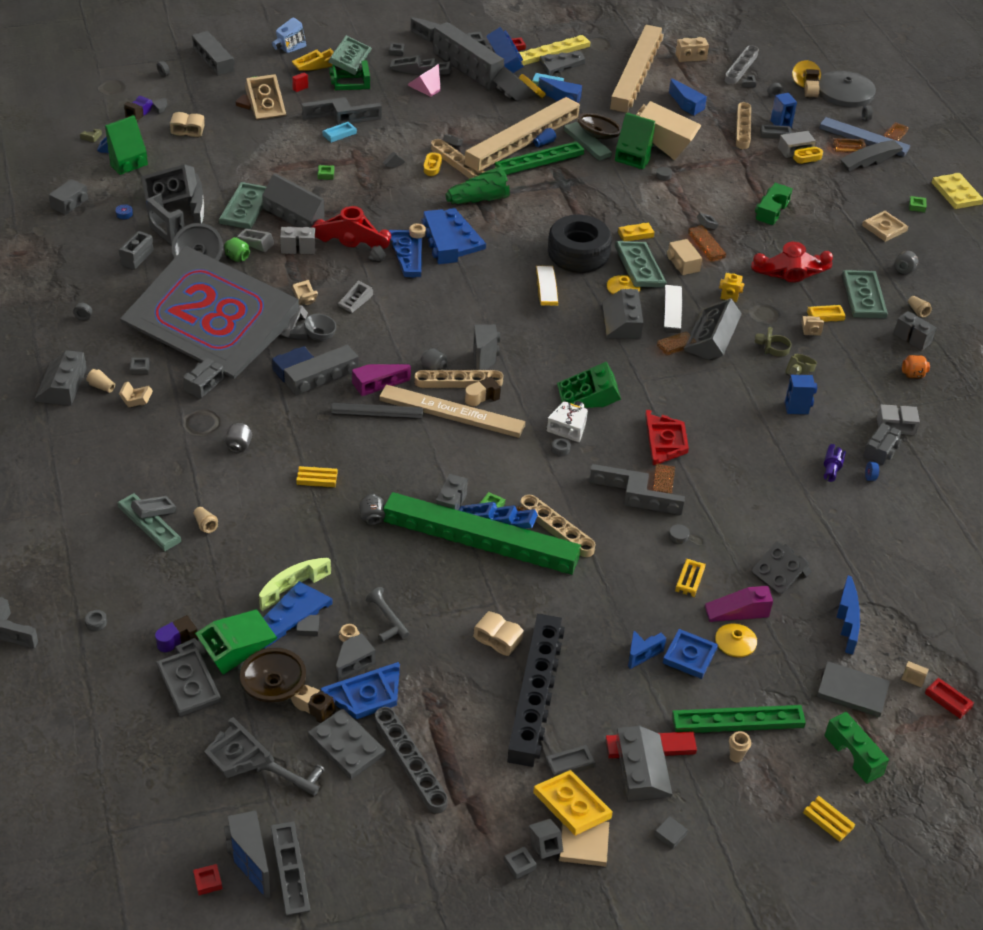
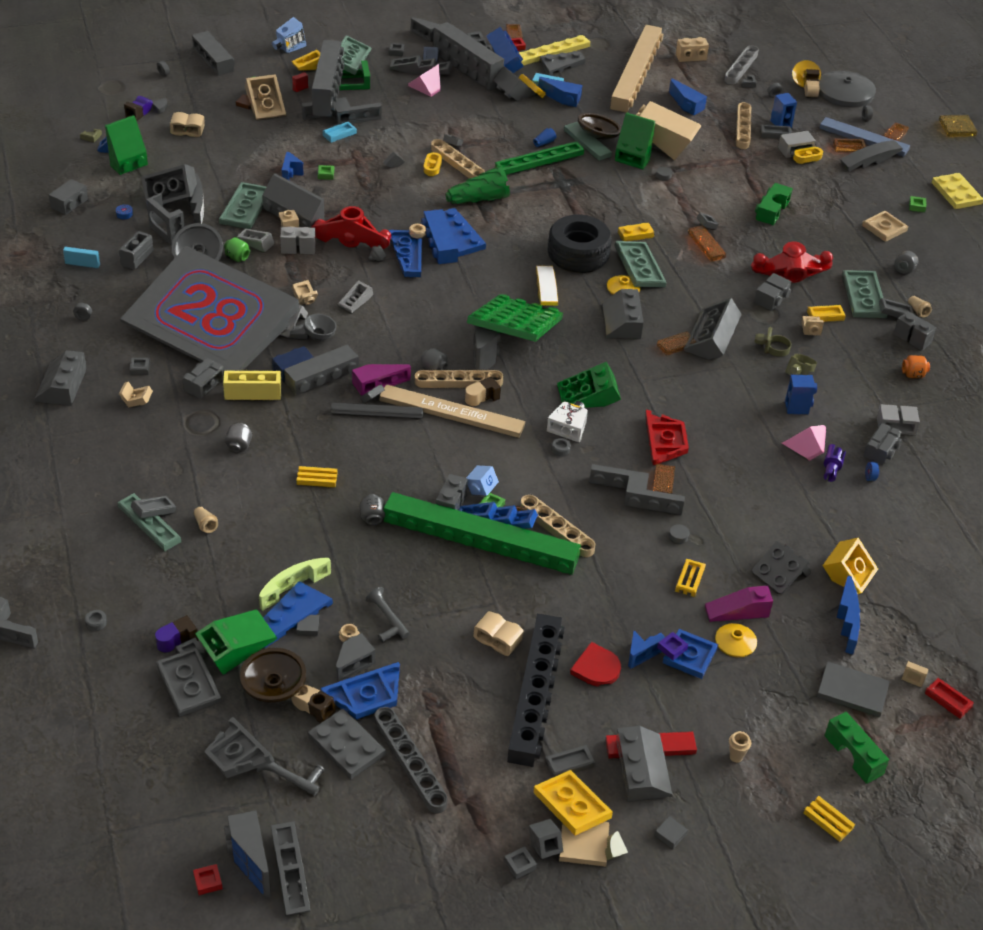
tan cone [86,369,115,393] -> none
tan brick [465,97,580,172] -> none
white slope [663,284,682,333] -> none
tan brick [667,239,702,275] -> none
green plate [672,705,806,733] -> none
yellow brick [719,273,745,302] -> none
none -> medium azure tile [63,247,100,268]
none -> light yellow brick [223,371,281,400]
none -> tan bracket [278,210,299,227]
none -> blue slope [282,152,304,180]
none -> dark grey brick [312,40,344,117]
none -> dark grey tile [361,385,385,403]
none -> sand blue tile [423,47,438,62]
none -> light blue brick [466,465,499,496]
none -> green plate [467,294,563,342]
none -> clear orange tile [506,24,523,39]
none -> red tile [570,642,621,686]
none -> tile [605,831,628,860]
none -> dark purple plate [657,632,688,660]
none -> dark grey piece [754,273,791,311]
none -> bright pink slope [782,425,826,461]
none -> yellow slope [822,538,878,594]
none -> dark grey tile [879,298,914,318]
none -> clear yellow tile [939,115,978,137]

